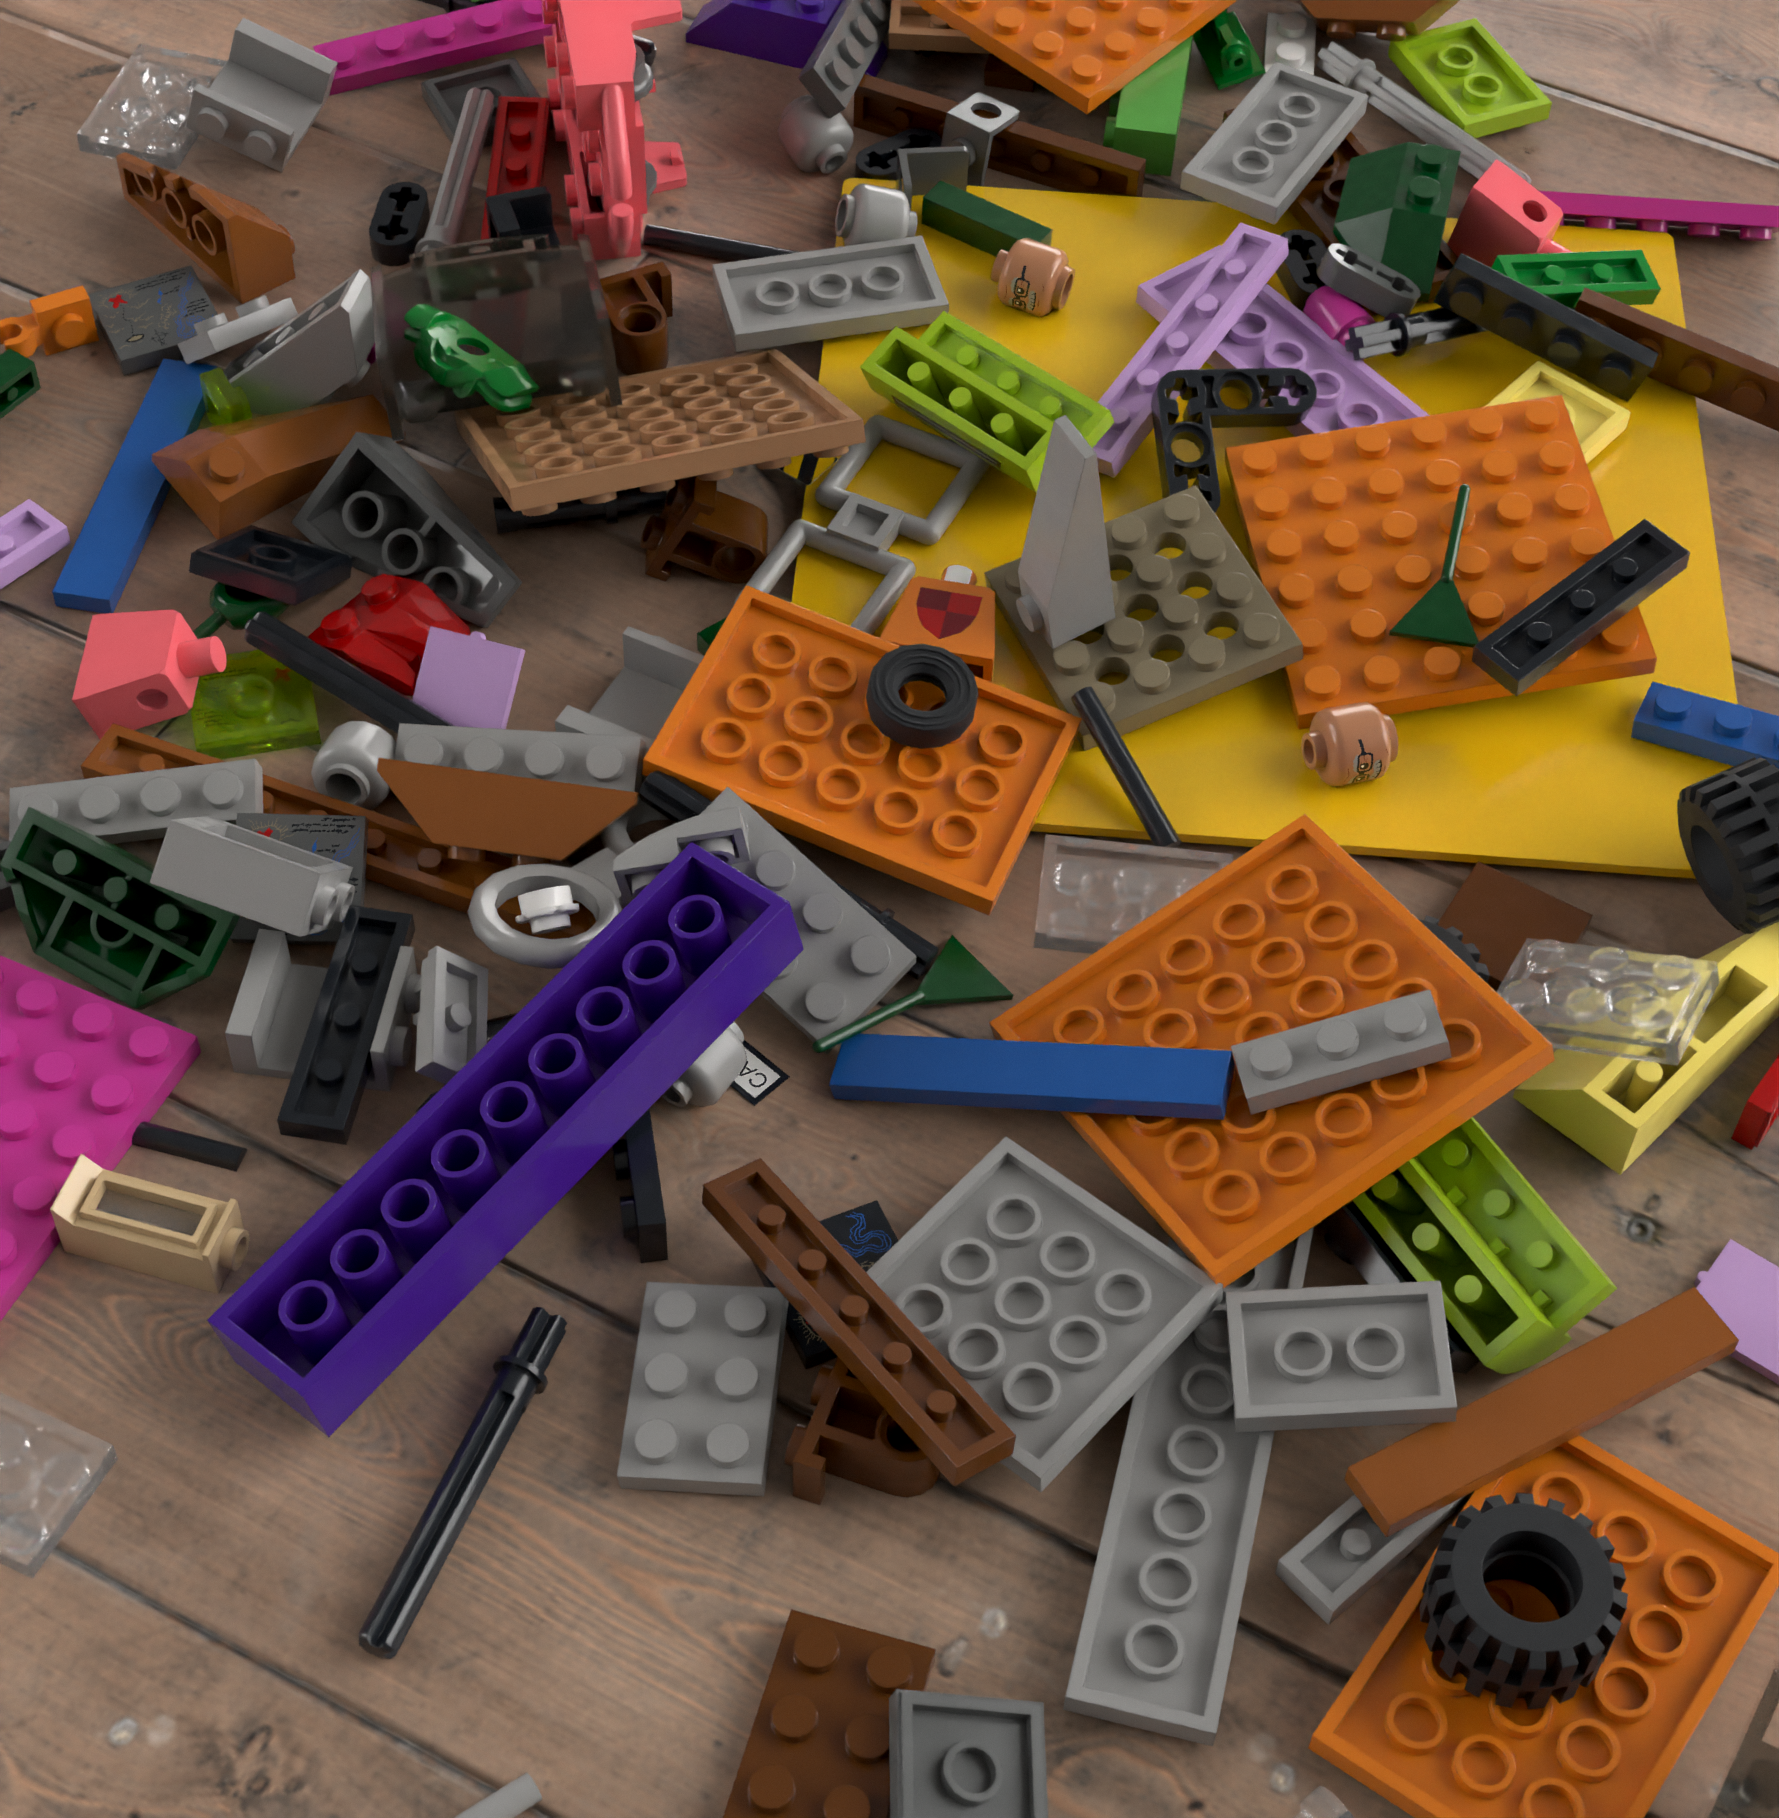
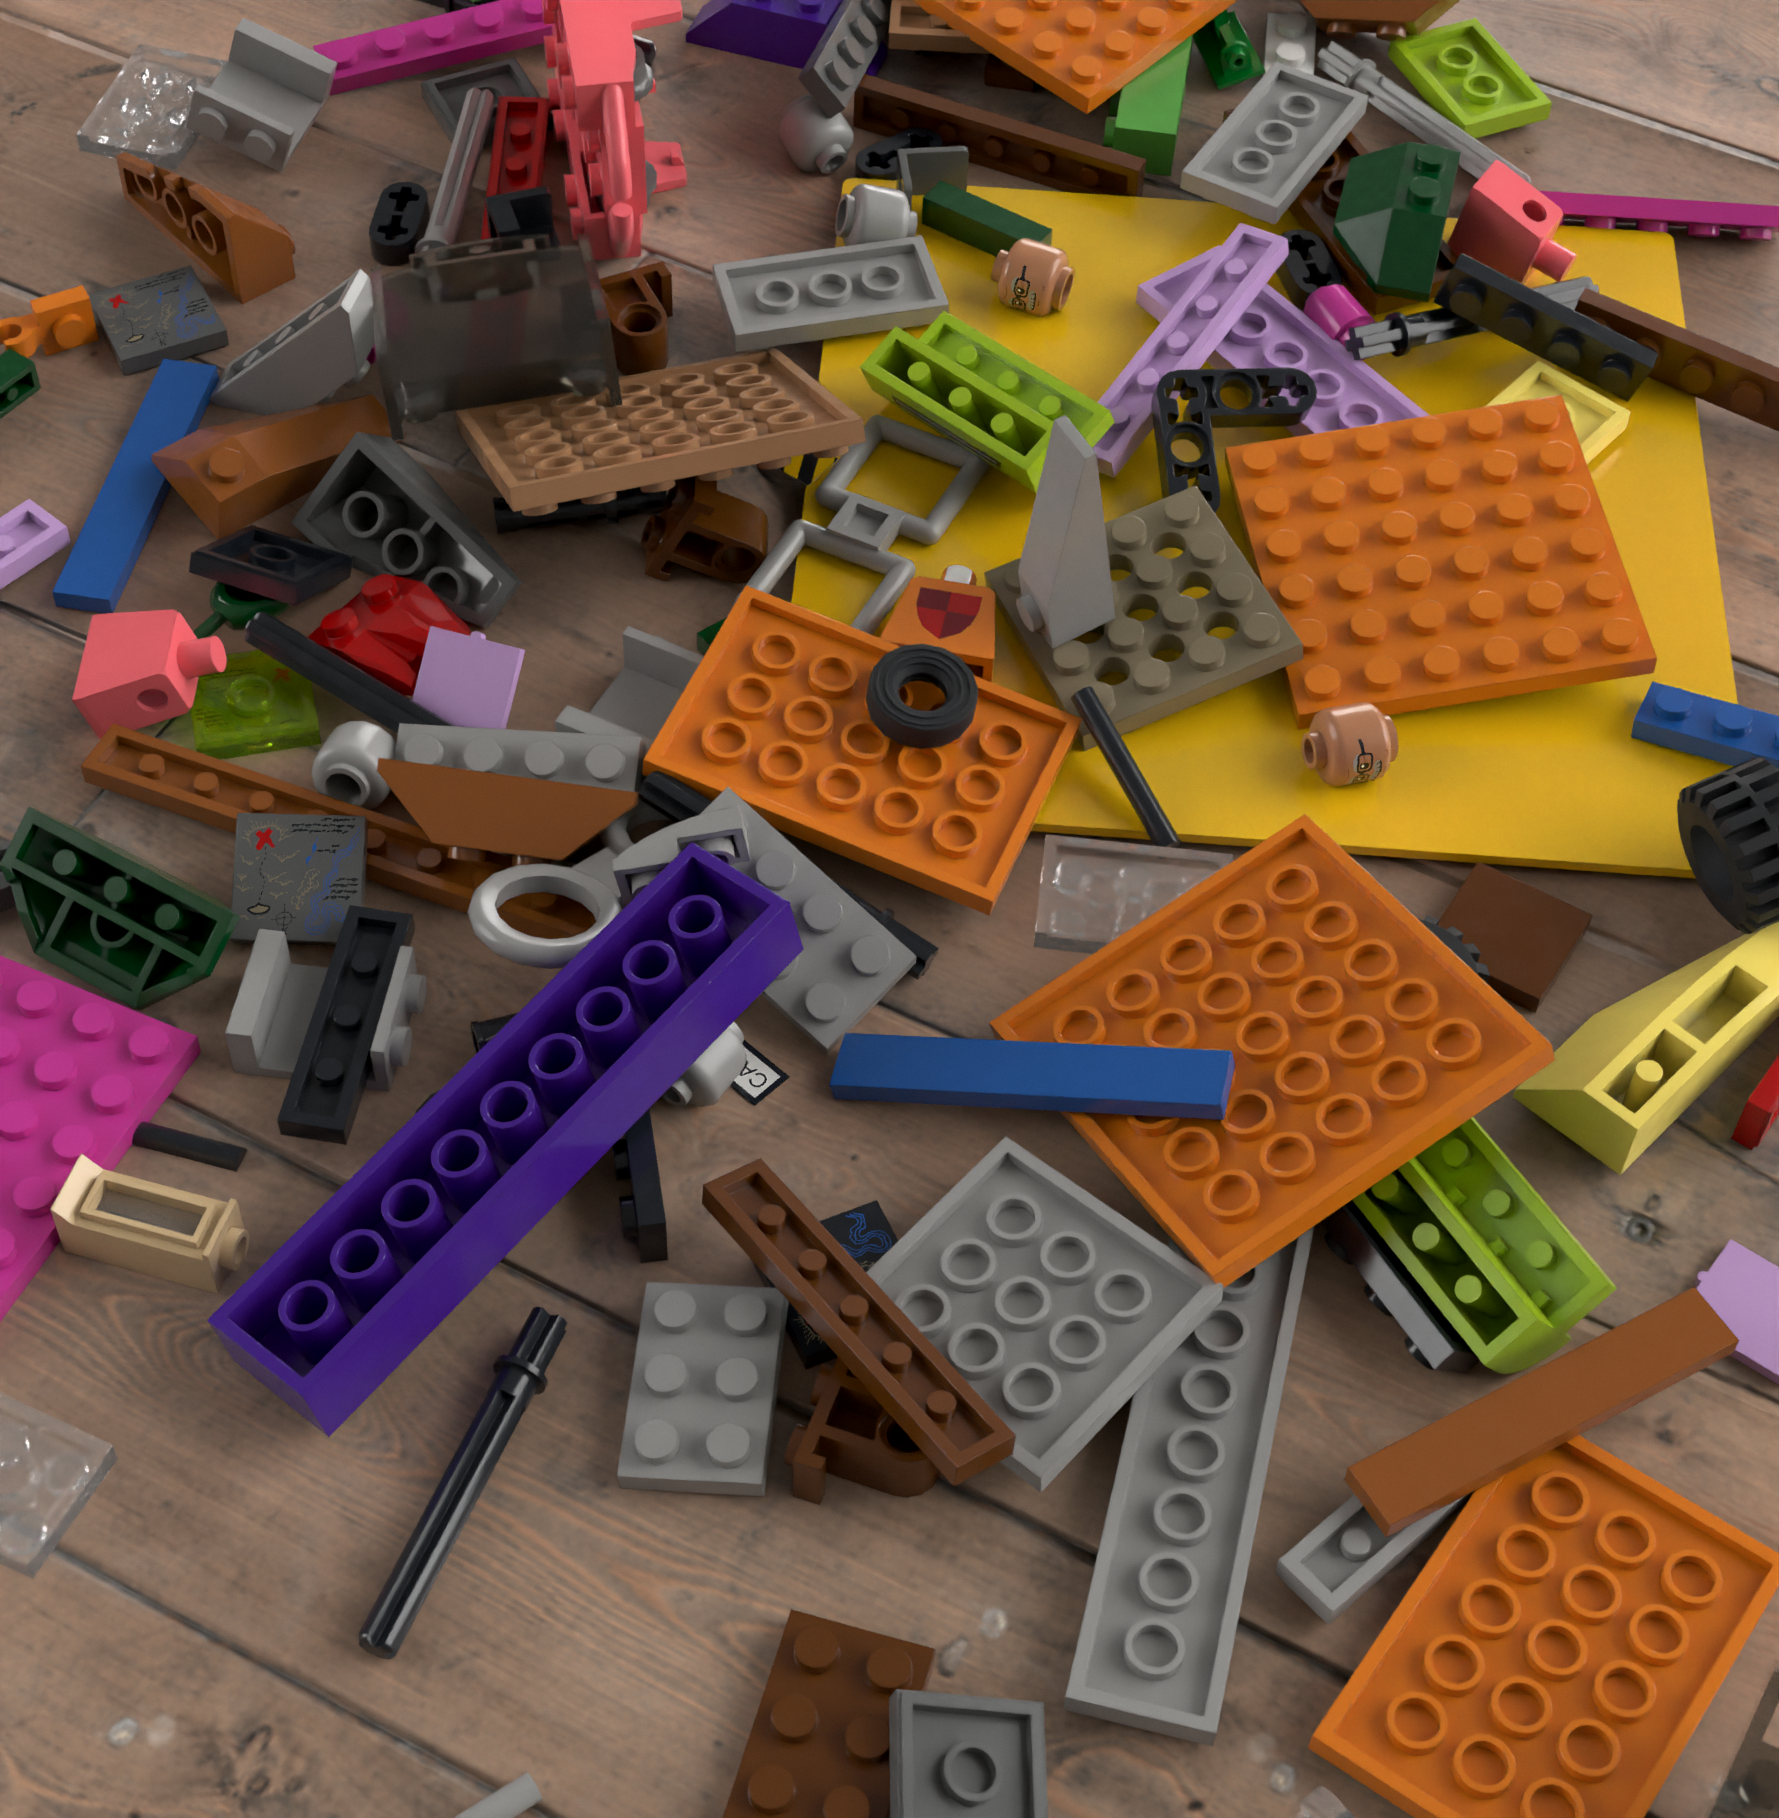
light grey plate [9,758,263,844] -> none
light grey window [150,815,355,937] -> none
light grey plate [178,295,298,364] -> none
clear neon green plate [199,367,252,426] -> none
green piece [403,304,540,412] -> none
light grey plate [413,946,488,1084] -> none
white plate [515,886,579,934] -> none
black bar [643,224,800,261] -> none
dark green piece [812,935,1013,1053] -> none
dark grey bracket [941,92,1019,187] -> none
light grey plate [1225,1281,1457,1432] -> none
light grey plate [1231,989,1452,1115] -> none
dark grey beam [1316,243,1421,317] -> none
dark green piece [1389,484,1479,648] -> none
black tyre [1420,1493,1628,1710] -> none
black plate [1472,519,1690,697] -> none
green plate [1491,250,1661,308] -> none
clear plate [1497,938,1719,1066] -> none

